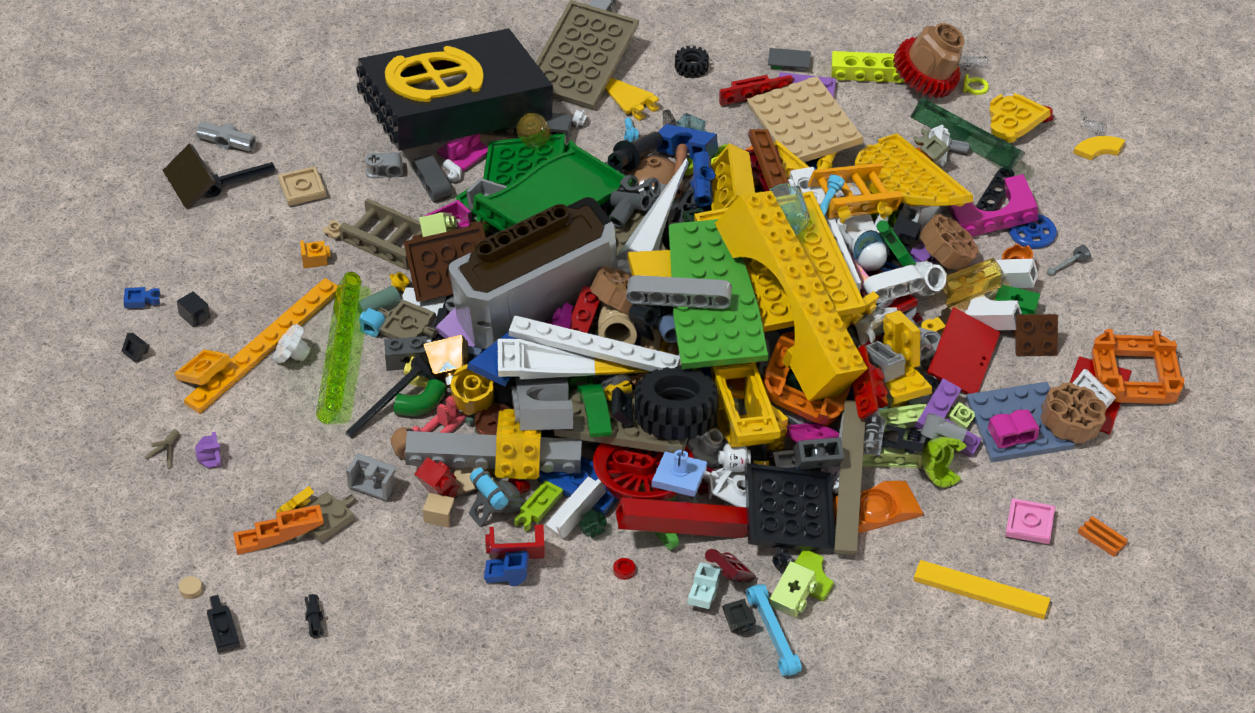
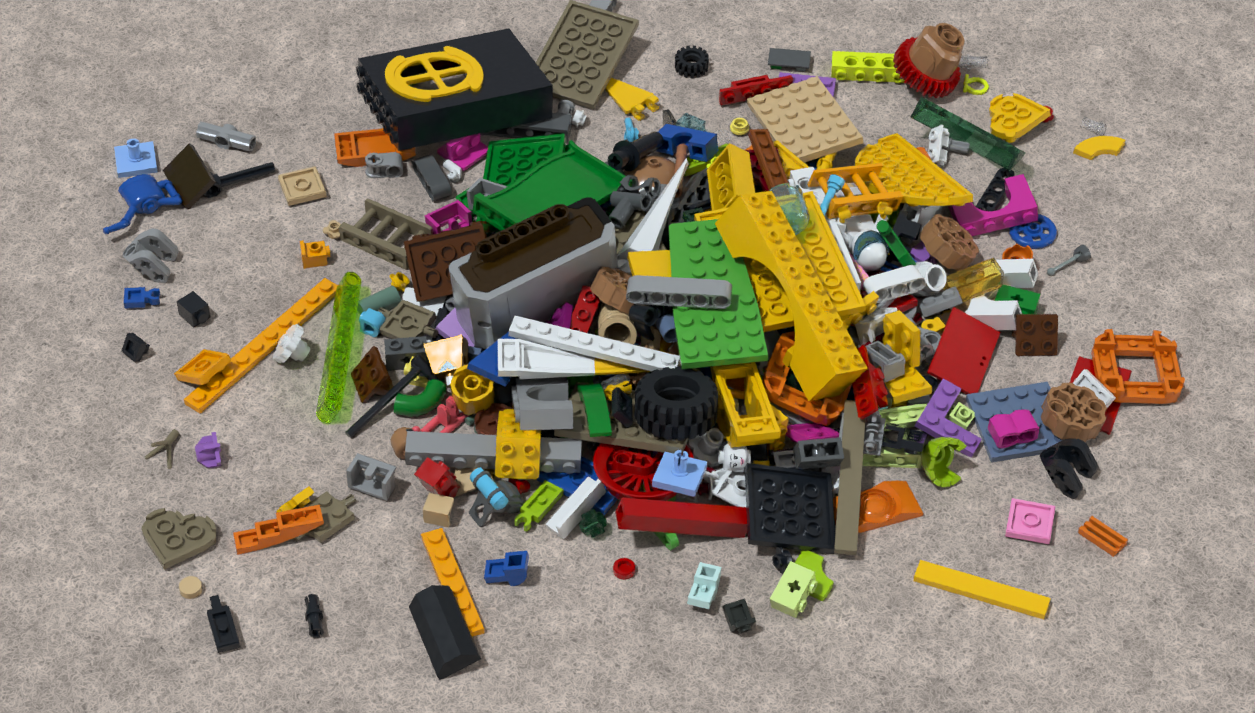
yellowish green brick [419,212,457,237] -> none
red panel [485,524,545,560] -> none
clear yellow helmet [516,113,550,148] -> none
blue piece [690,151,715,207] -> none
dark red plate [705,549,756,583] -> none
medium azure piece [746,584,802,676] -> none
olive plate [913,129,949,163] -> none
light grey piece [921,413,968,442] -> none
none -> blue piece [103,174,182,234]
none -> light blue tile [114,139,158,178]
none -> light grey piece [123,228,179,283]
none -> dark tan plate [141,508,217,570]
none -> orange slope [334,128,416,167]
none -> reddish brown bracket [351,346,394,403]
none -> black piece [409,585,481,680]
none -> light orange plate [421,528,484,637]
none -> light grey bush [556,100,575,119]
none -> light yellow plate [730,118,749,135]
none -> light grey plate [918,286,963,317]
none -> black piece [1040,439,1098,499]

